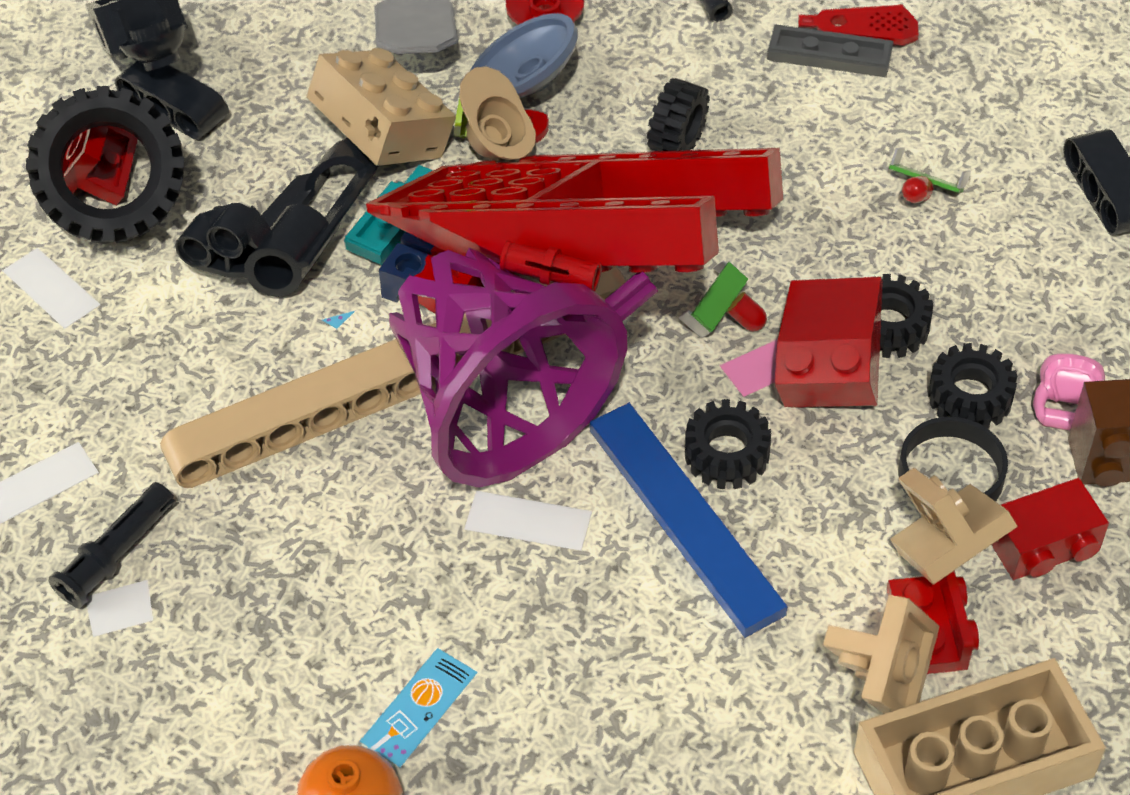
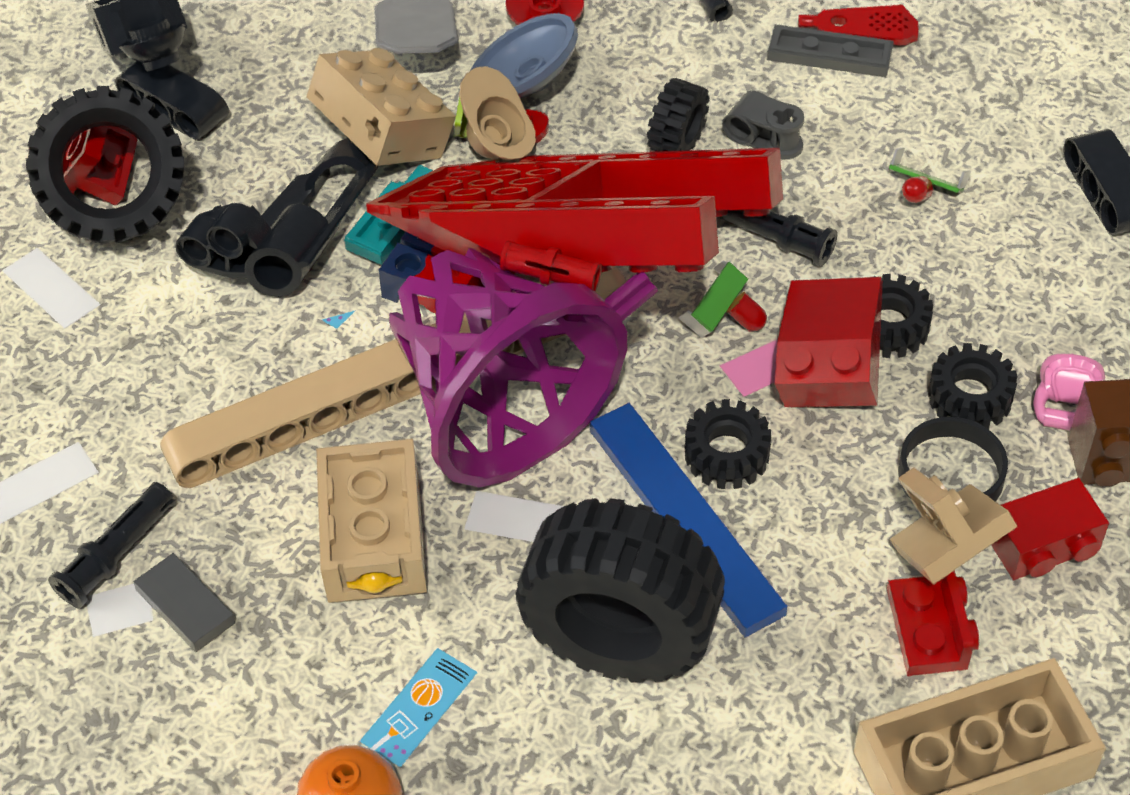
tan bracket [823,595,940,714] -> none
none -> dark grey tile [133,553,236,653]
none -> tan piece [316,439,427,603]
none -> black tyre [515,498,725,683]
none -> black pin [717,210,838,266]
none -> dark grey piece [722,90,804,160]

